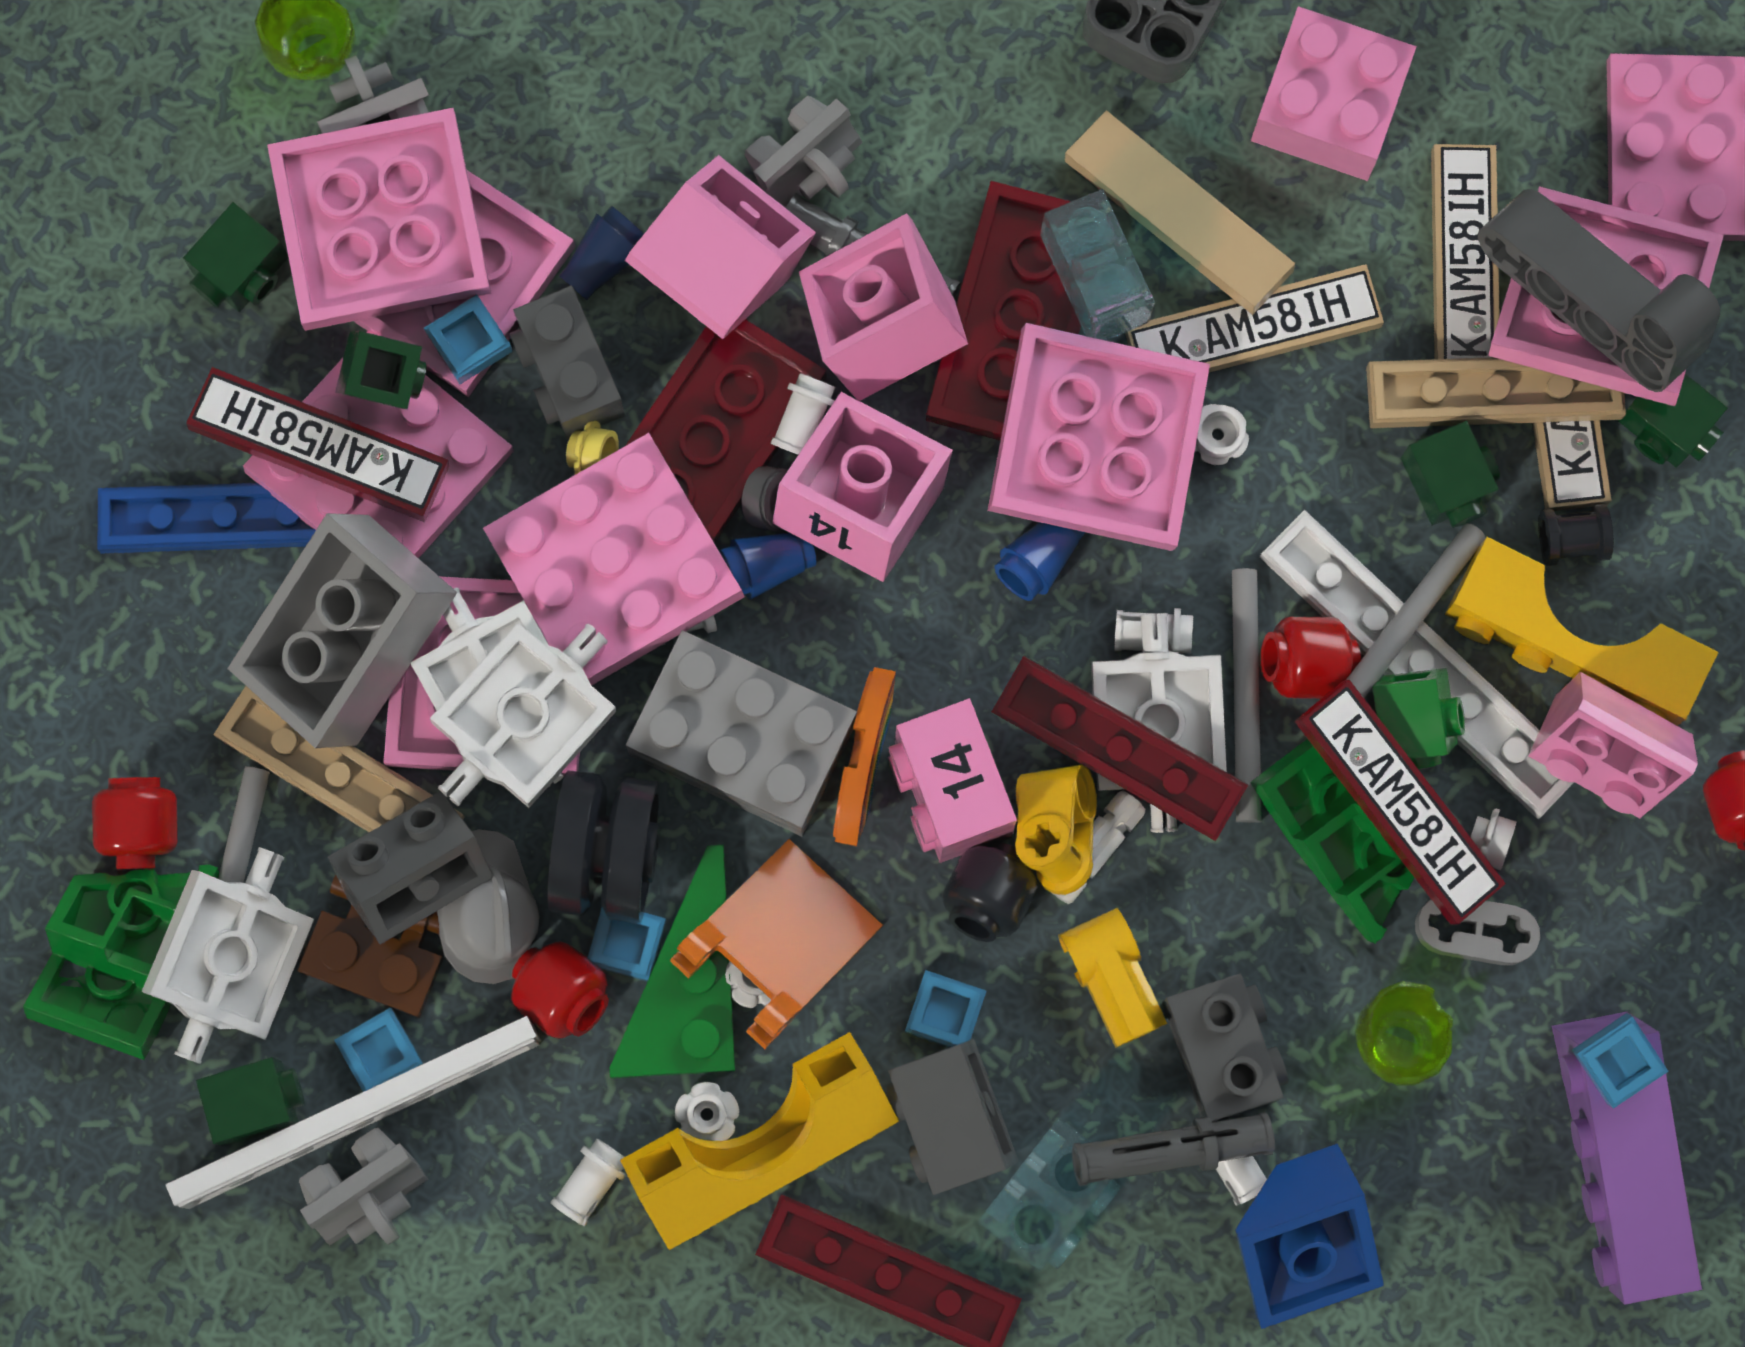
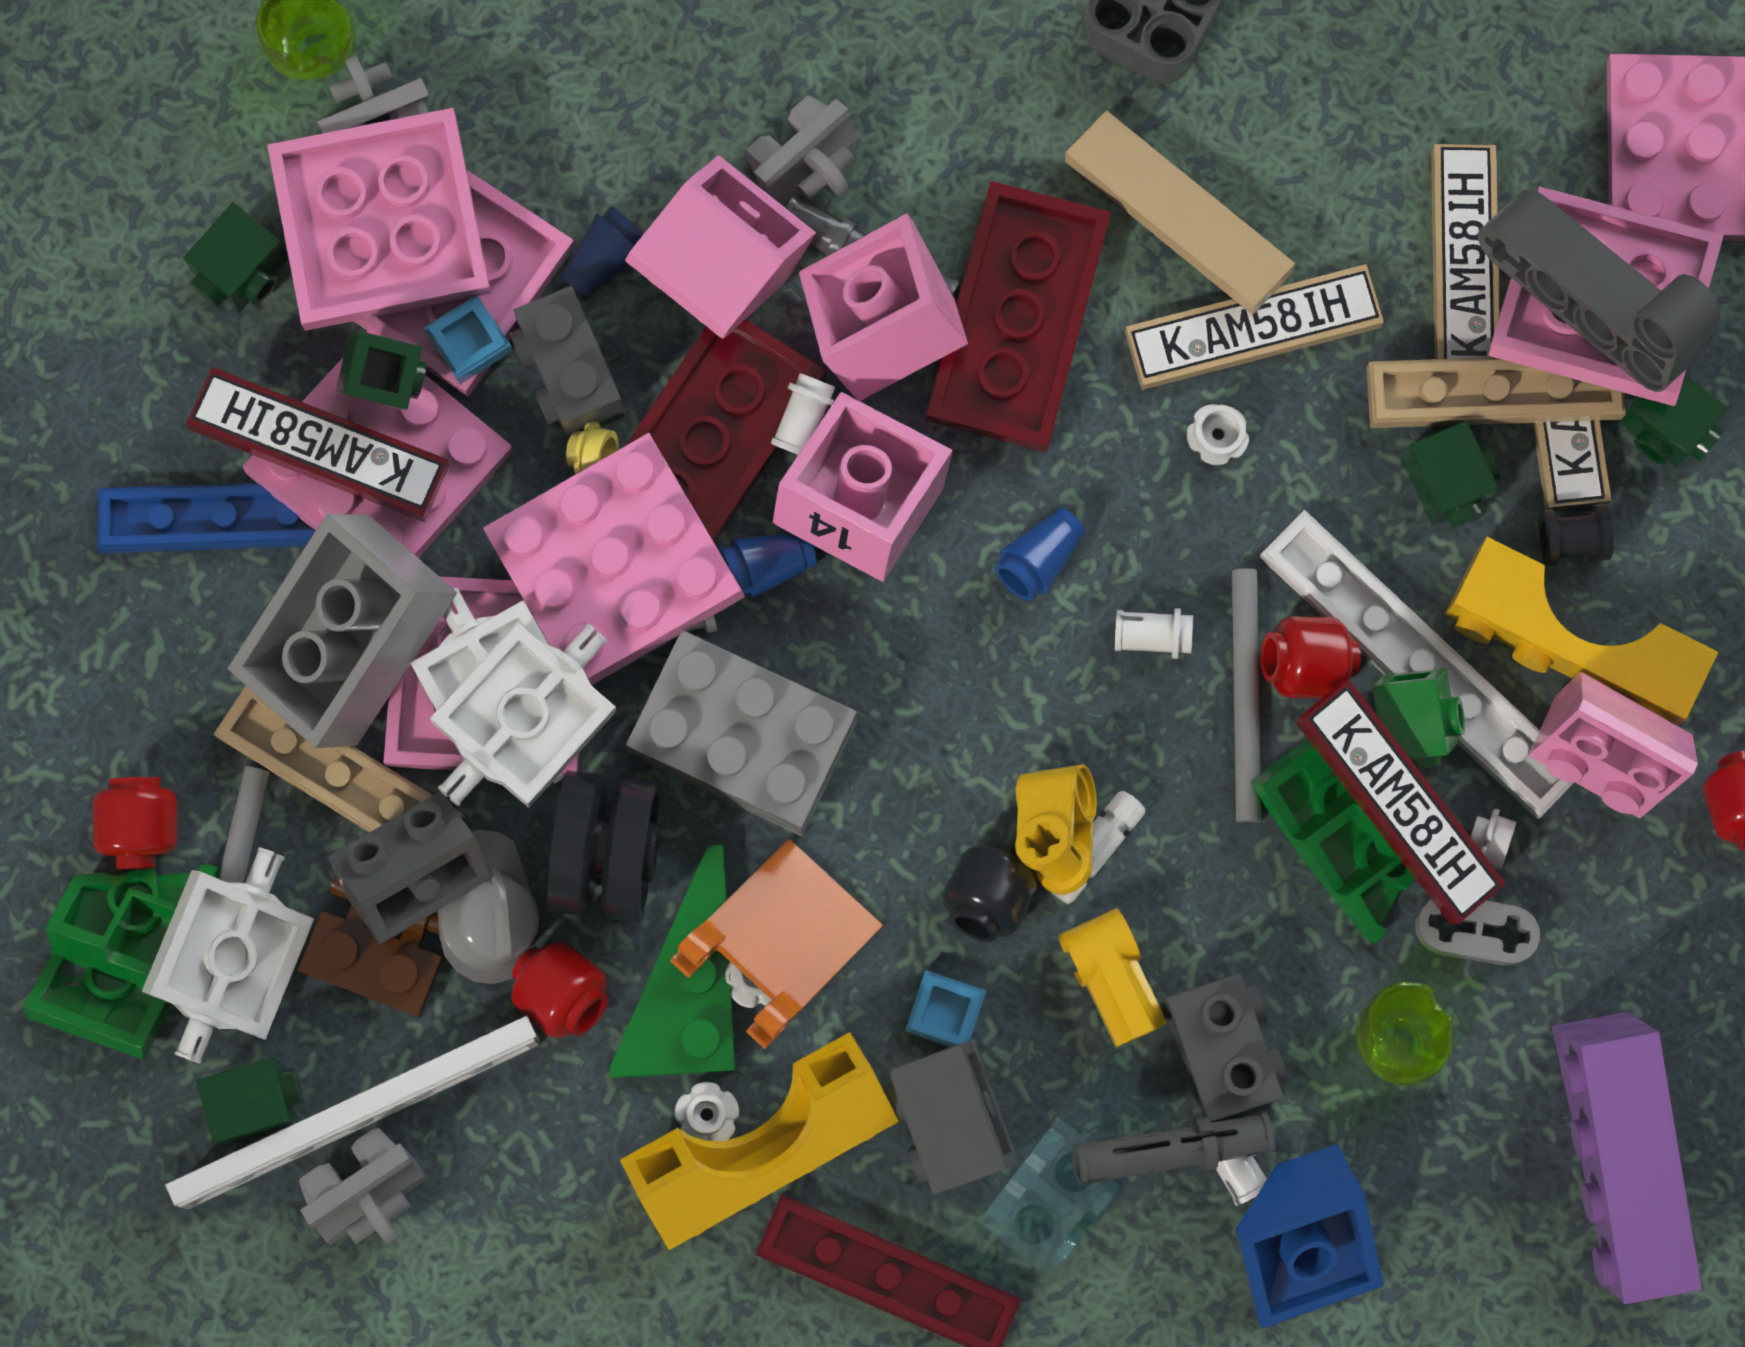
dark azure tile [334,1008,424,1092] -> none
white pin [550,1139,626,1227] -> none
dark azure tile [588,908,666,981] -> none
dark grey tile [742,466,788,531] -> none
orange tile [833,667,896,846] -> none
bright pink brick [888,698,1017,863] -> none
bright pink plate [987,323,1210,551] -> none
dark red tile [991,655,1248,841] -> none
clear light blue brick [1040,189,1155,341] -> none
white plate [1091,613,1227,833] -> none
bright pink brick [1251,6,1417,181] -> none
light grey bar [1346,523,1485,698] -> none
dark azure tile [1572,1013,1669,1109] -> none

